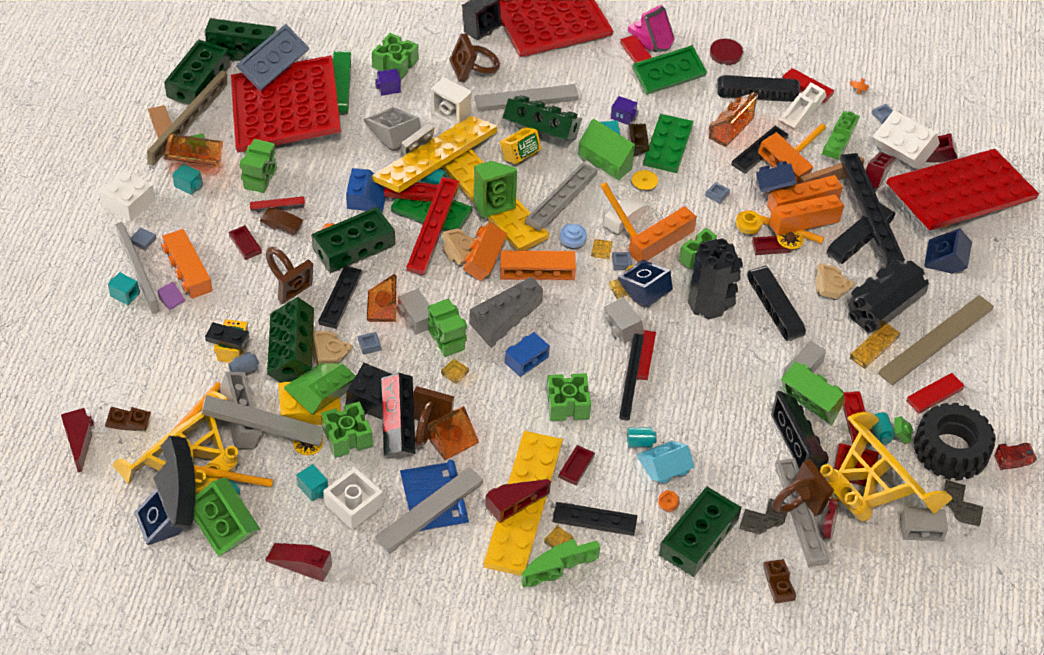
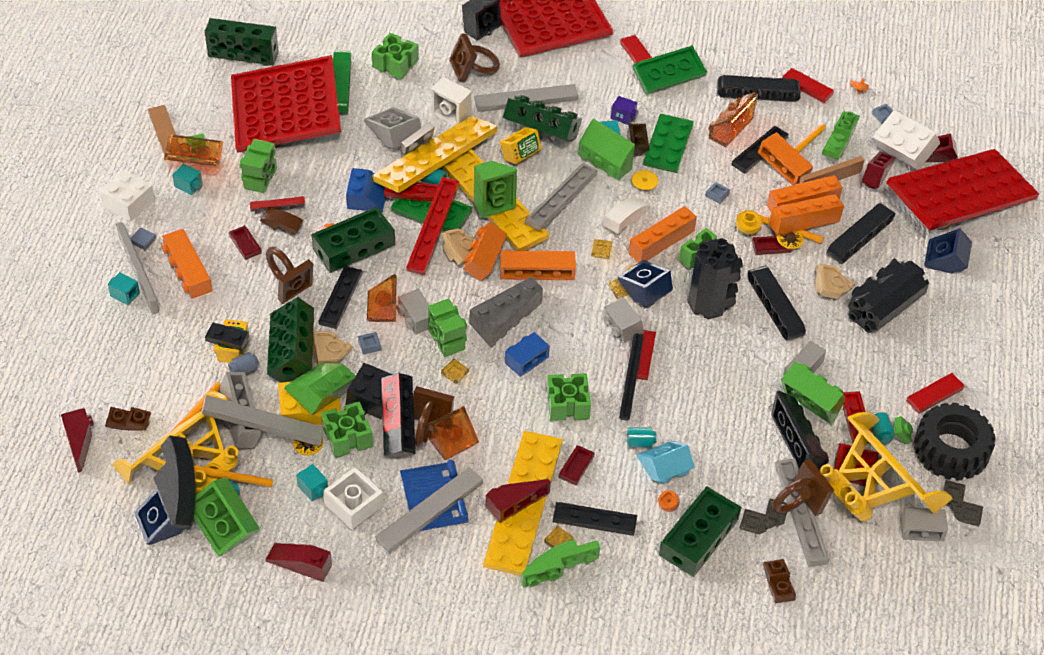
dark tan tile [147,70,227,166] -> none
medium lavender slope [157,282,185,310] -> none
dark green brick [164,39,230,105] -> none
sand blue tile [236,24,310,91] -> none
dark purple brick [374,69,401,96] -> none
light blue plate [560,224,587,248] -> none
light orange bar [600,182,638,238] -> none
sand blue tile [612,252,632,270] -> none
dark pink piece [628,5,675,51] -> none
dark red tile [710,38,743,65] -> none
dark blue slope [756,161,796,193] -> none
white slope [780,83,826,129] -> none
dark red tile [823,498,839,540] -> none
black tile [840,153,905,266] -> none
clear yellow plate [850,324,900,369] -> none
dark tan tile [878,295,994,386] -> none
clear red leg [994,443,1037,470] -> none

